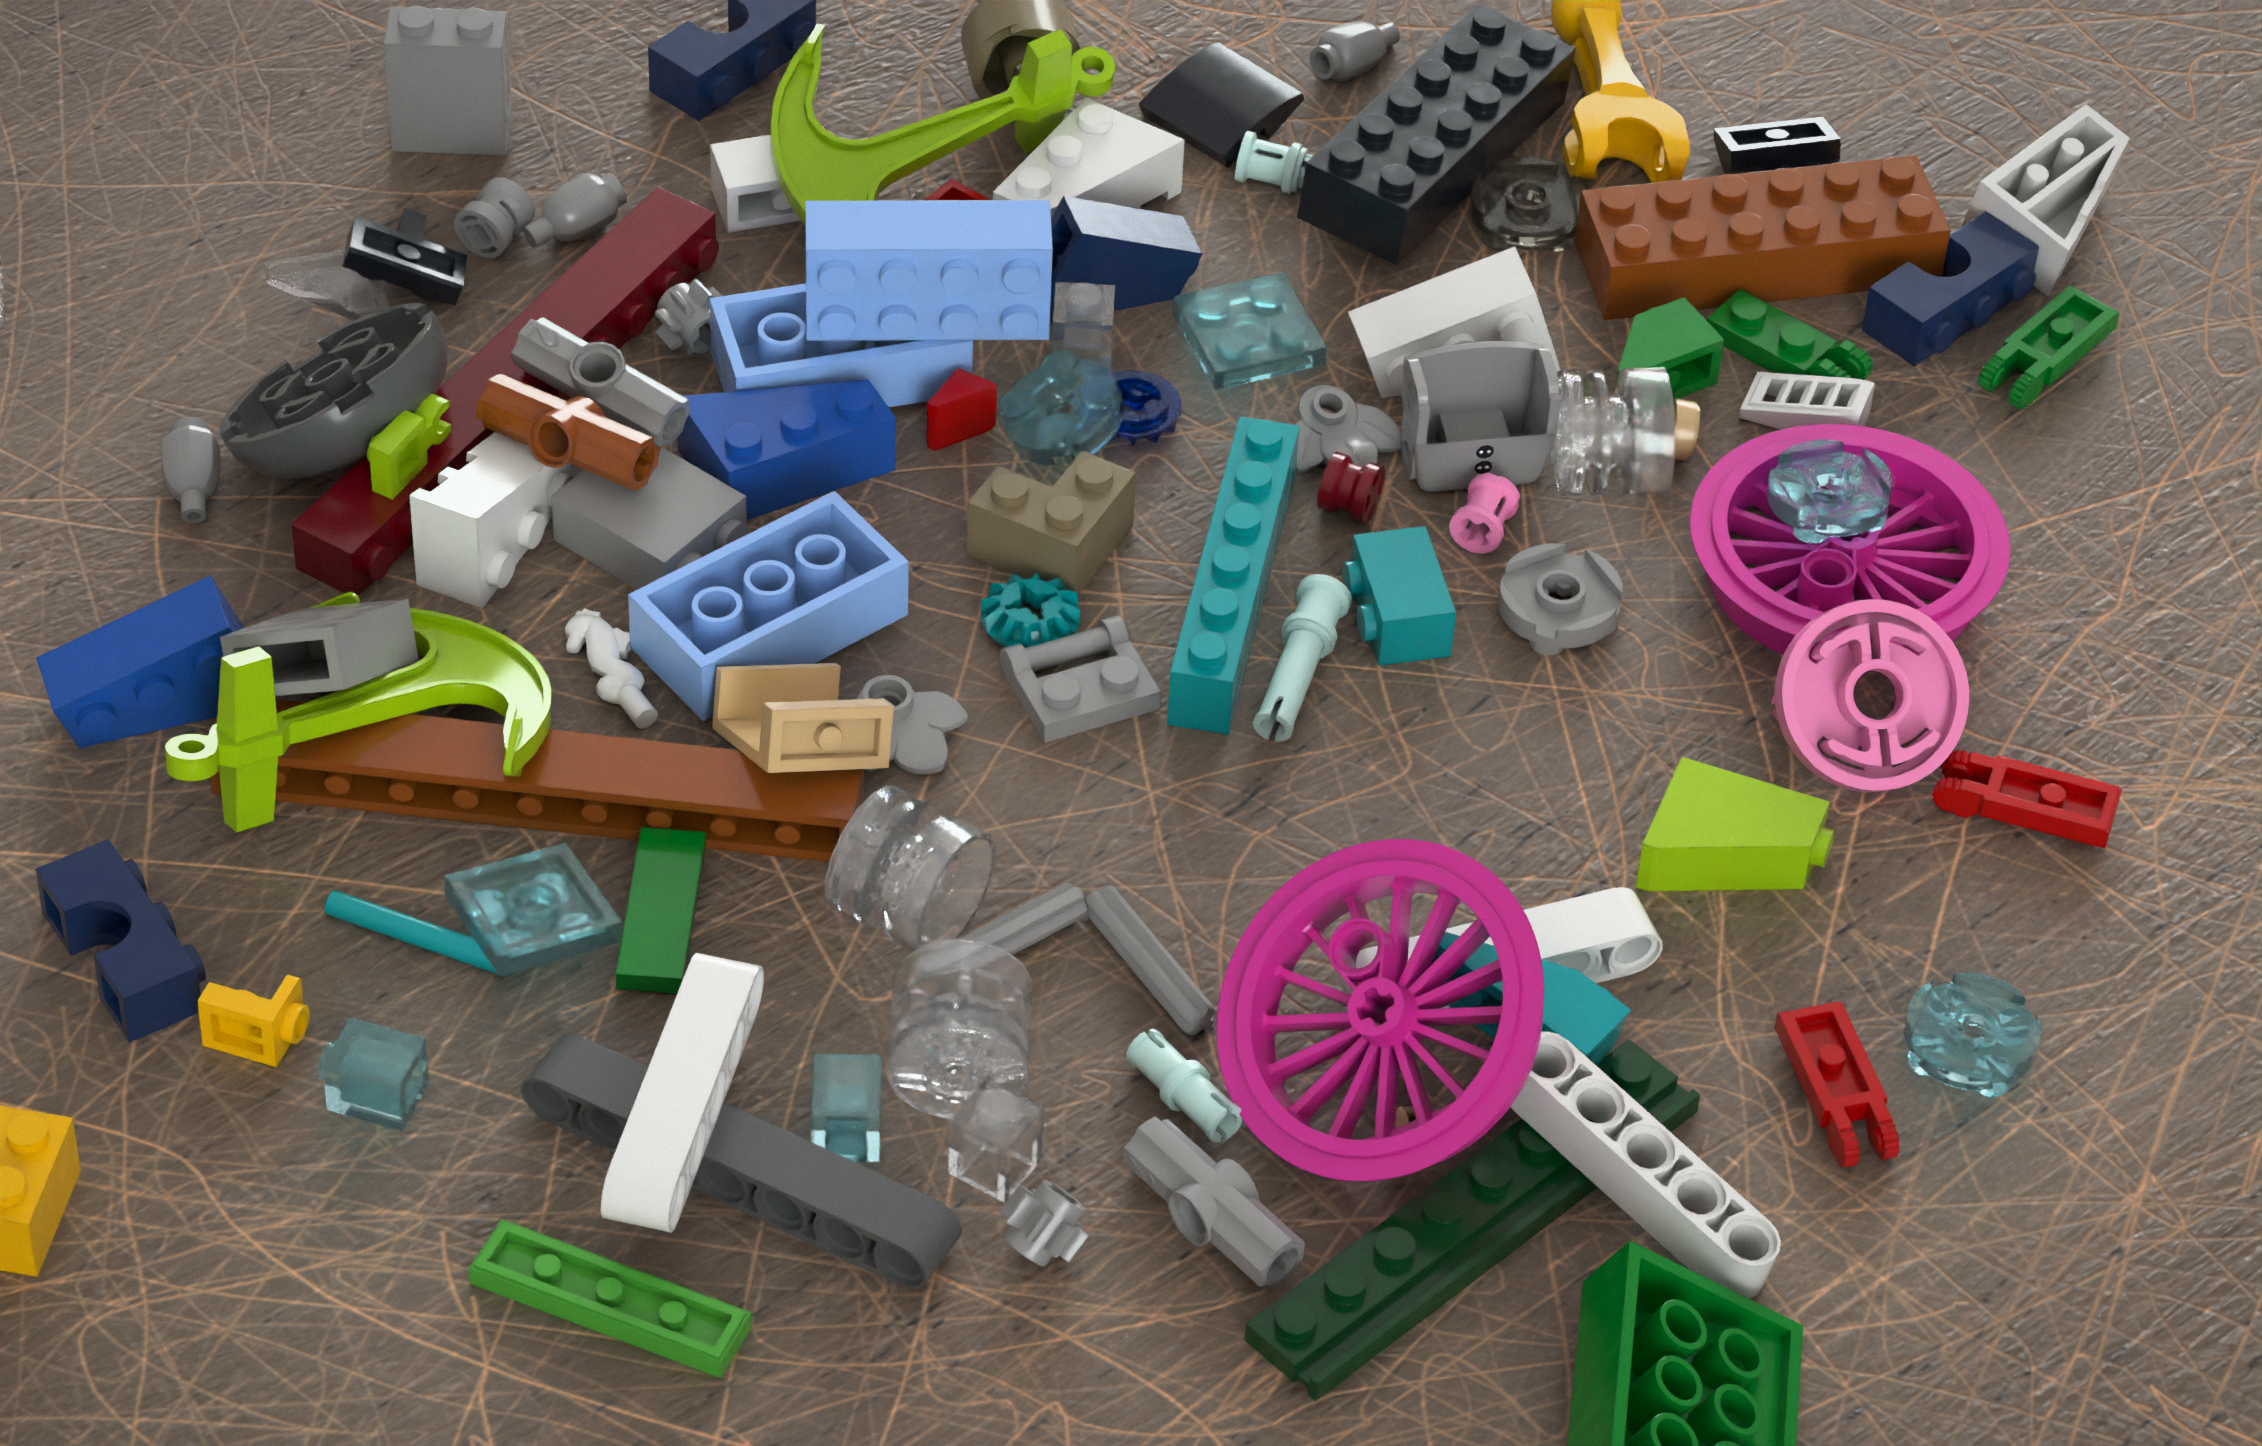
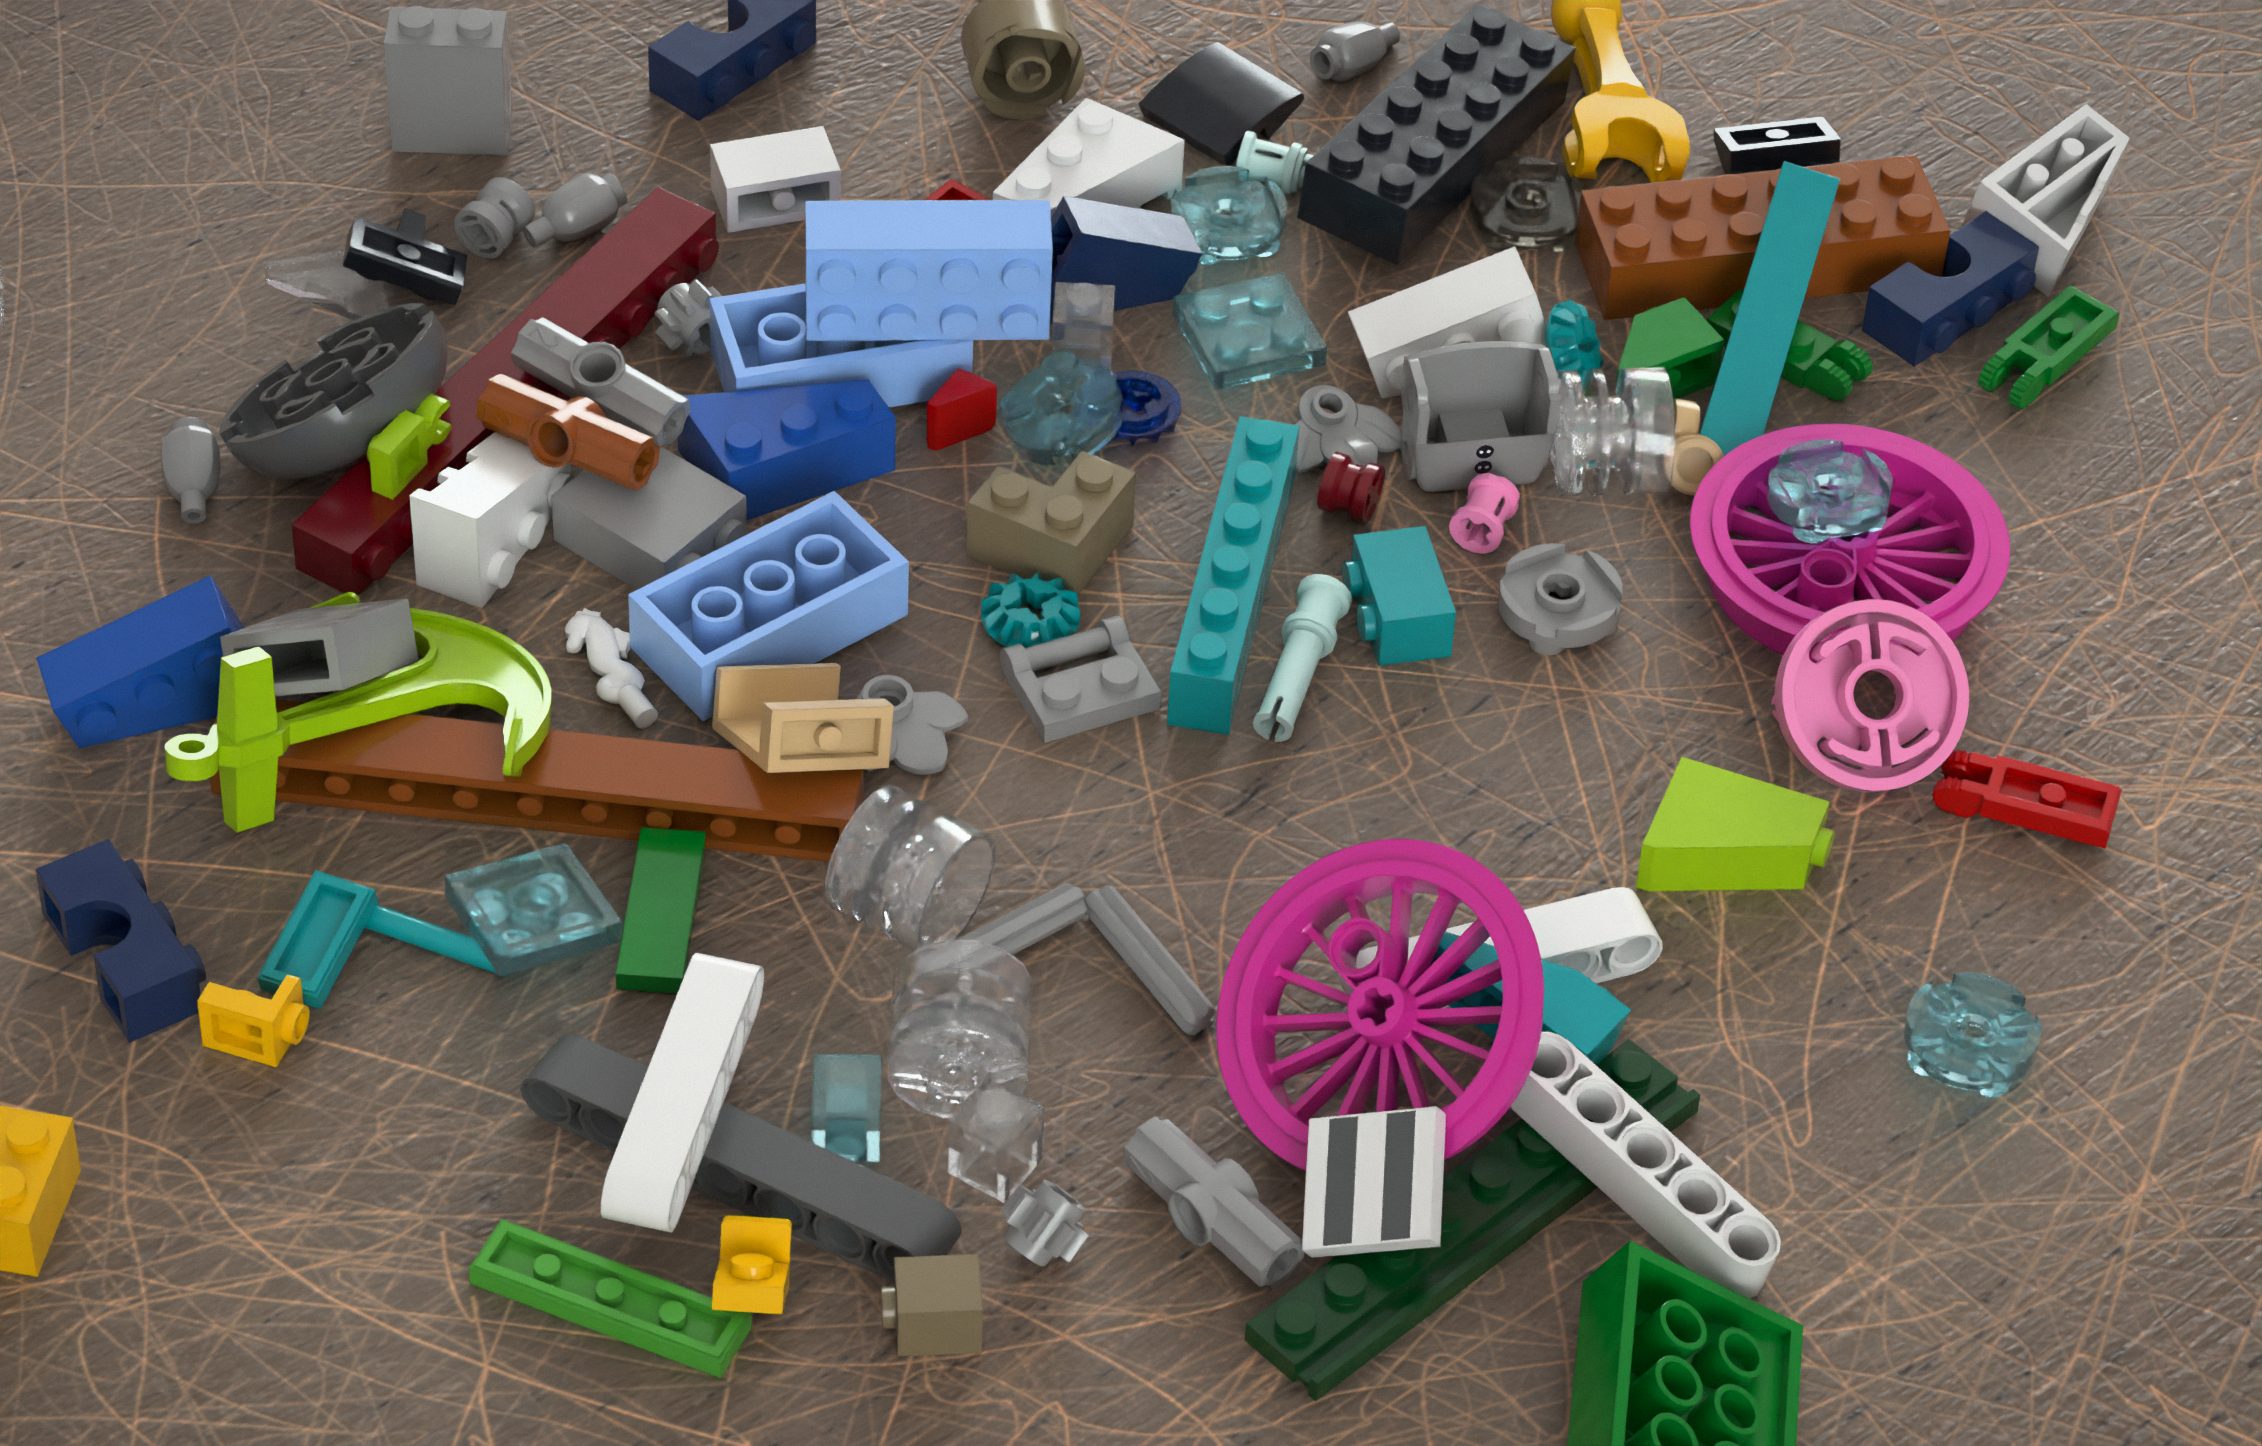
clear light blue brick [318,1017,430,1132] -> none
lime piece [770,24,1115,224] -> none
light aqua pin [1127,1029,1243,1143] -> none
white slope [1739,372,1875,430] -> none
red hinge [1775,1001,1900,1168] -> none
none -> teal tile [257,870,378,1009]
none -> yellow bracket [712,1215,792,1314]
none -> dark tan brick [881,1254,983,1357]
none -> clear light blue plate [1170,166,1287,264]
none -> white tile [1302,1106,1446,1258]
none -> teal gear [1546,300,1604,396]
none -> tan tile [1663,433,1724,496]
none -> teal tile [1699,161,1840,456]

